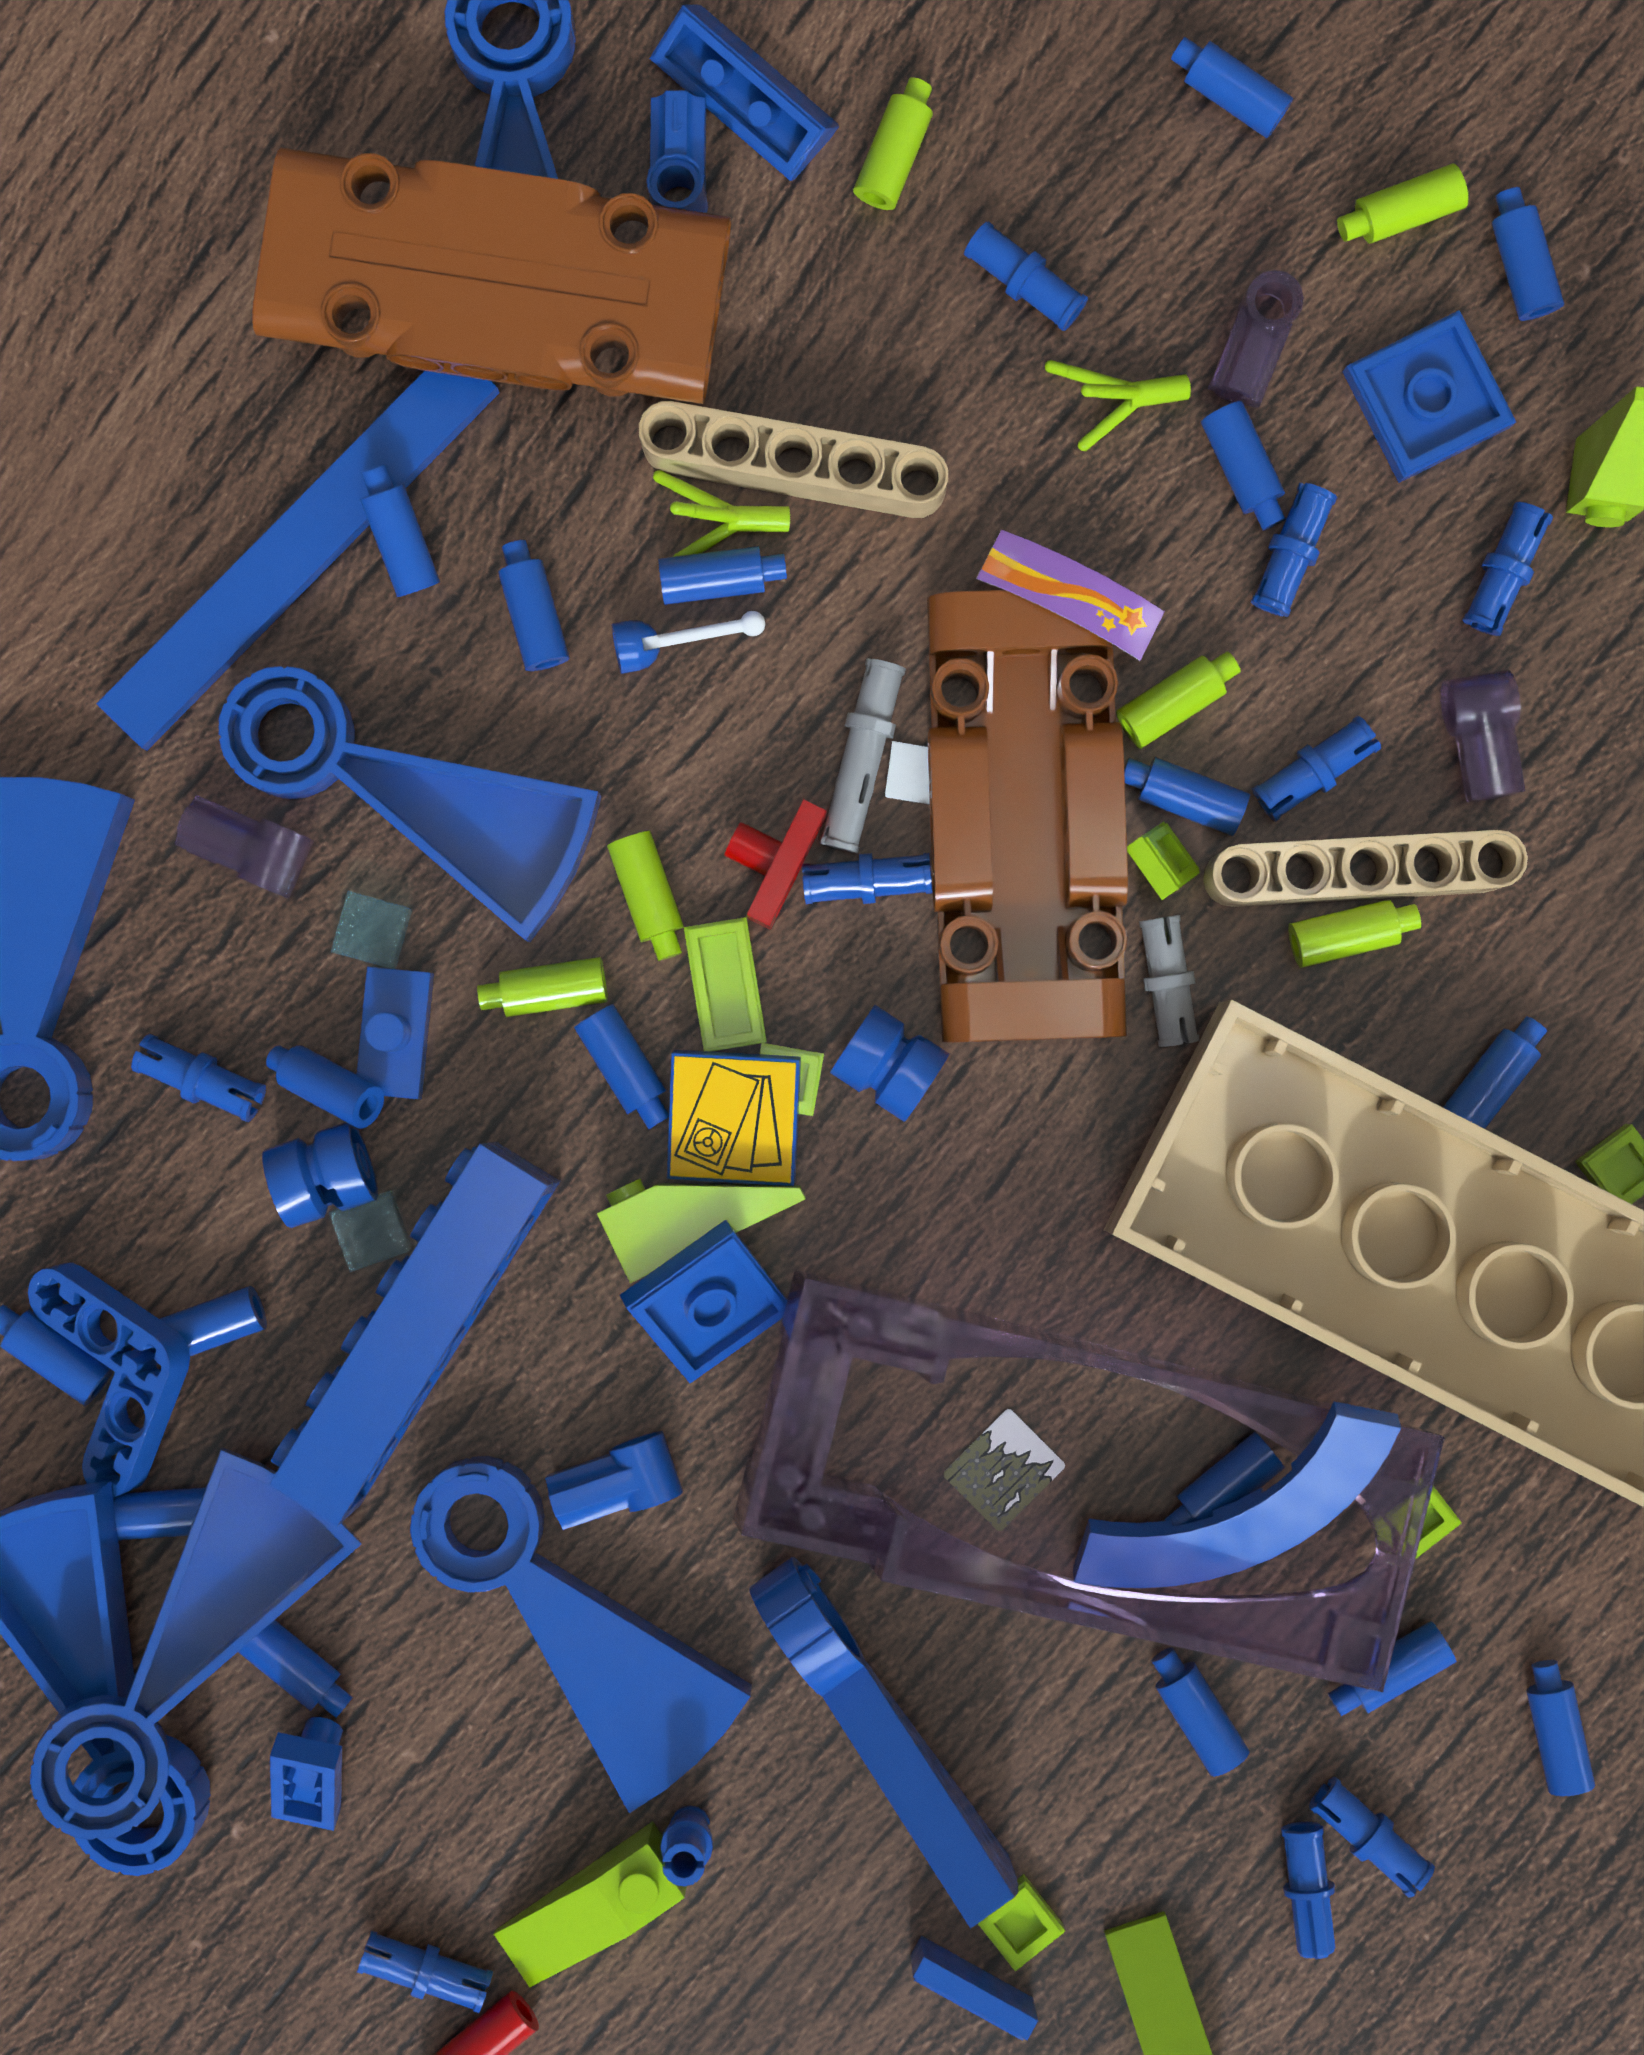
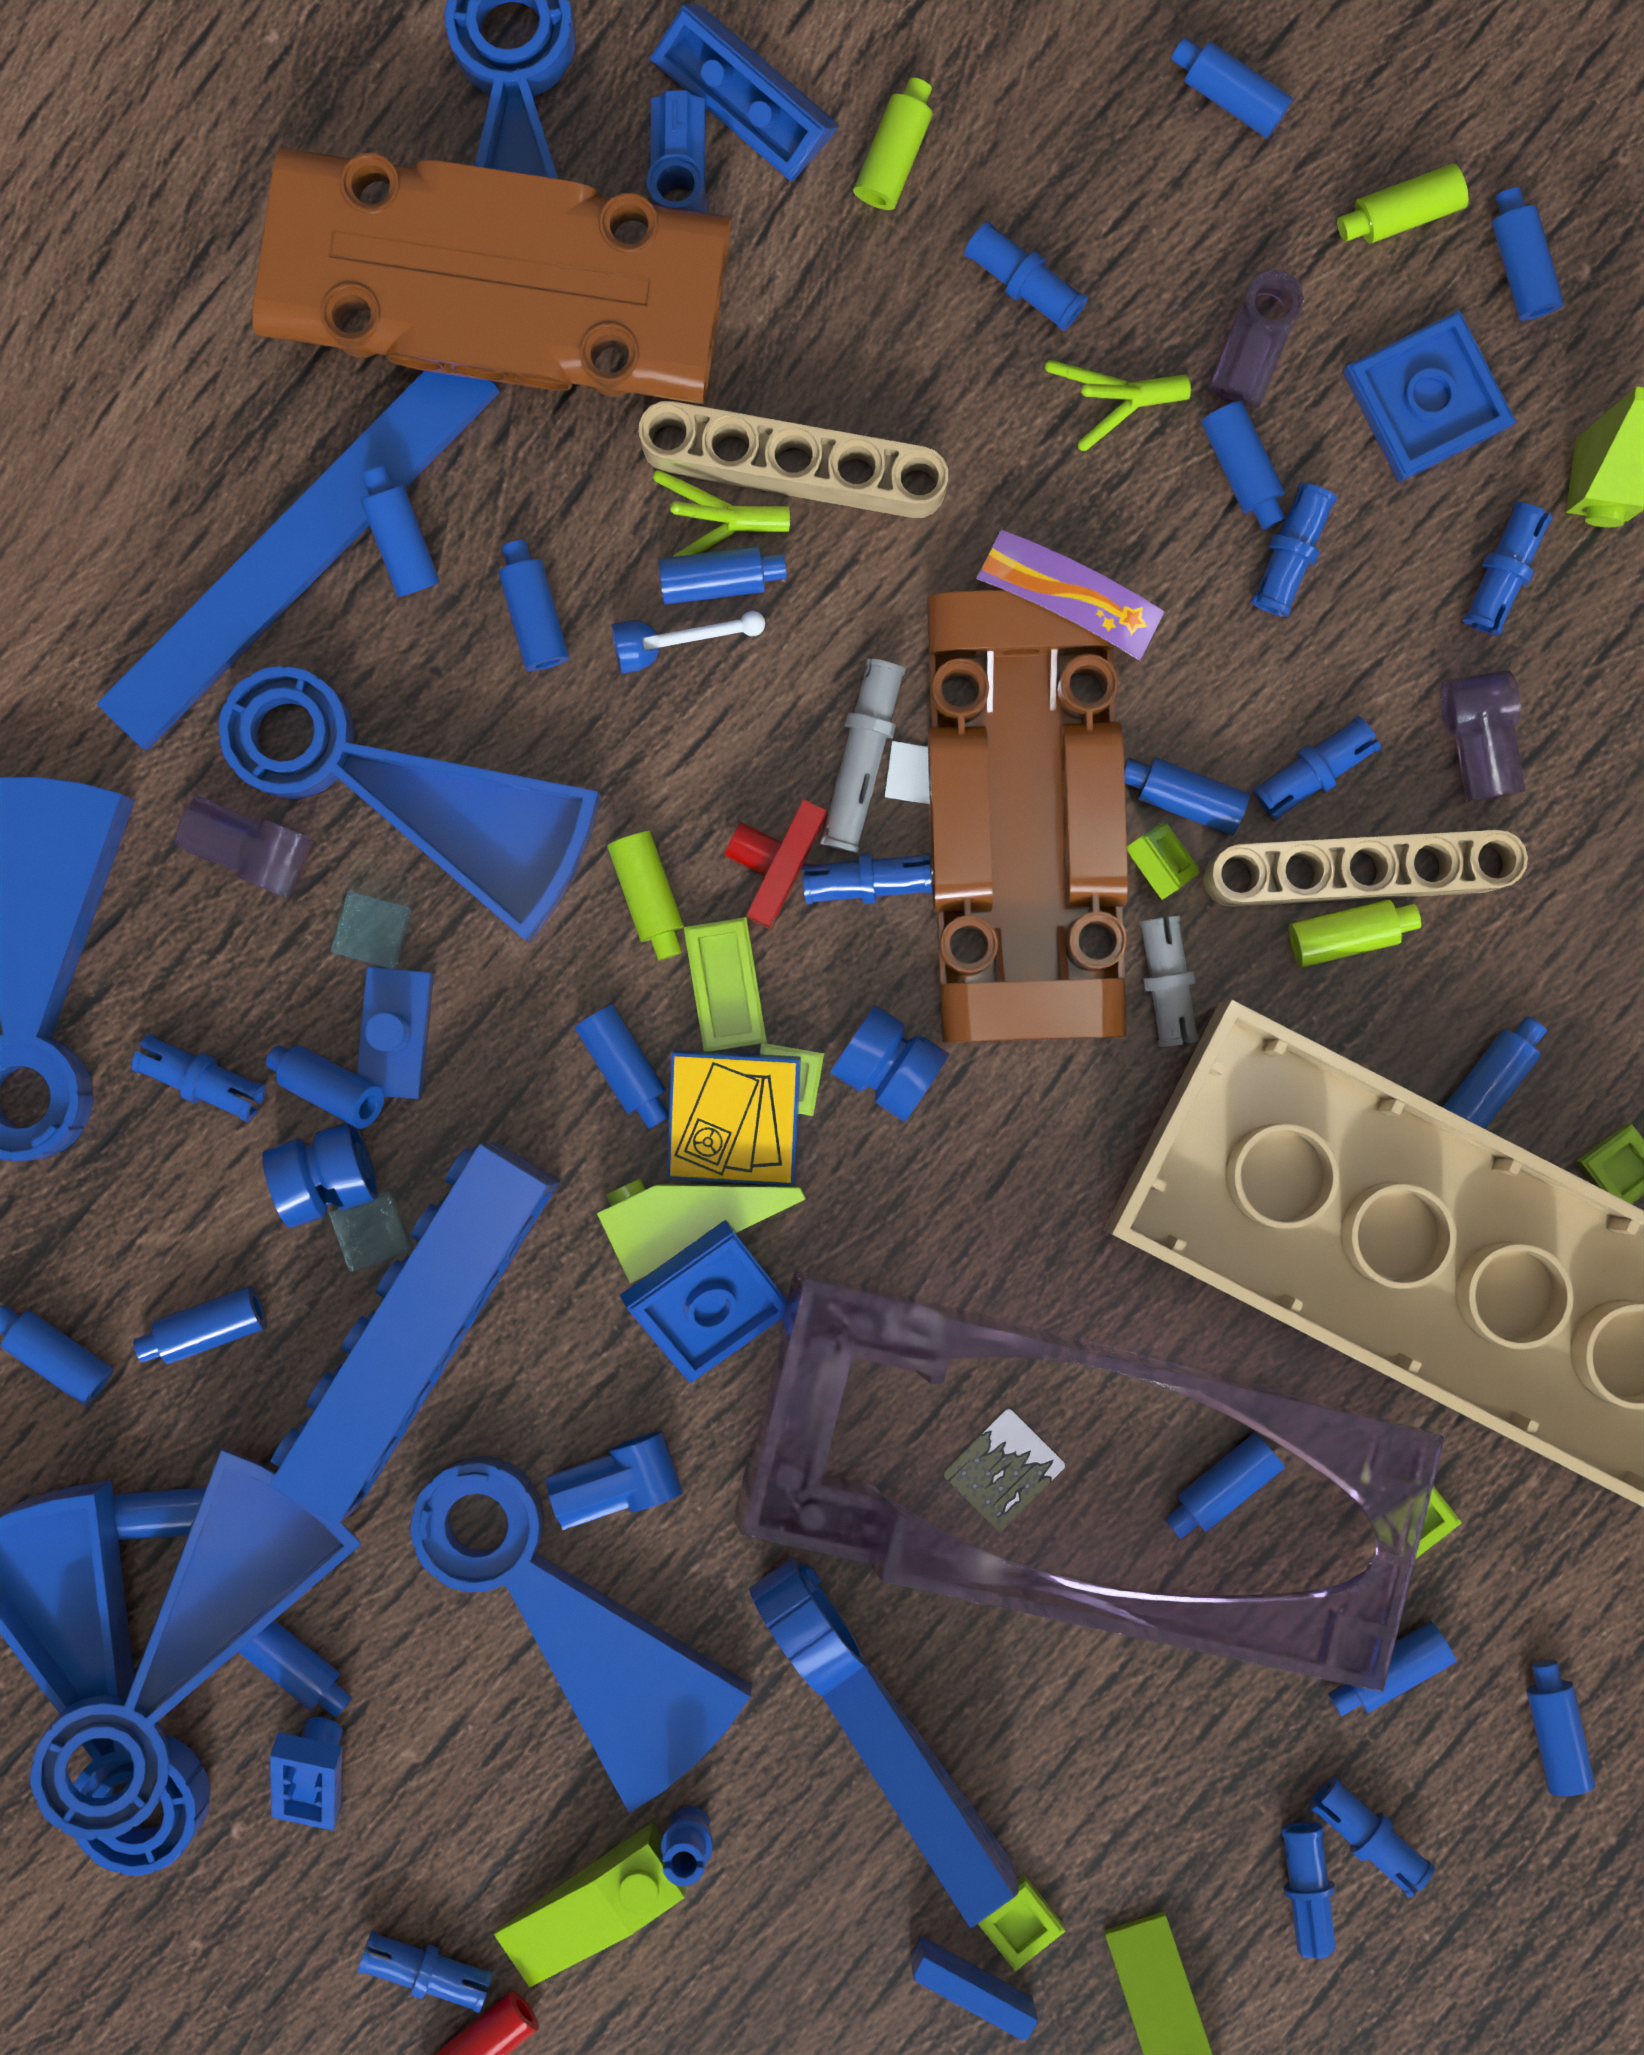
blue beam [28,1263,190,1498] -> none
lime cylinder [477,957,608,1017] -> none
tile [1073,1401,1401,1588] -> none
lime cylinder [1116,651,1241,749] -> none
blue cylinder [1151,1647,1250,1777] -> none

